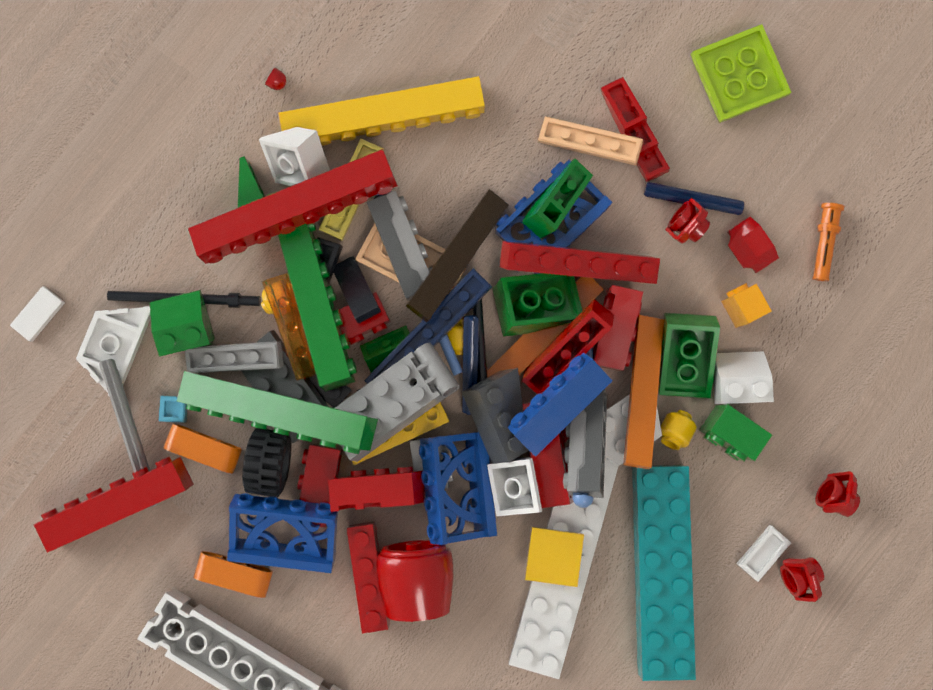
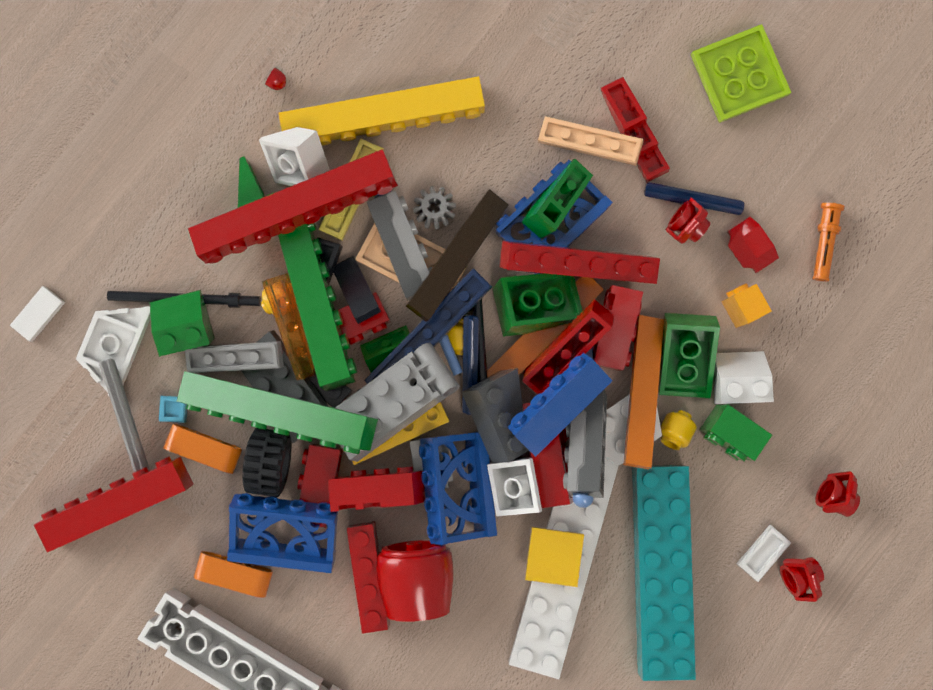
none -> light grey gear [413,186,456,230]

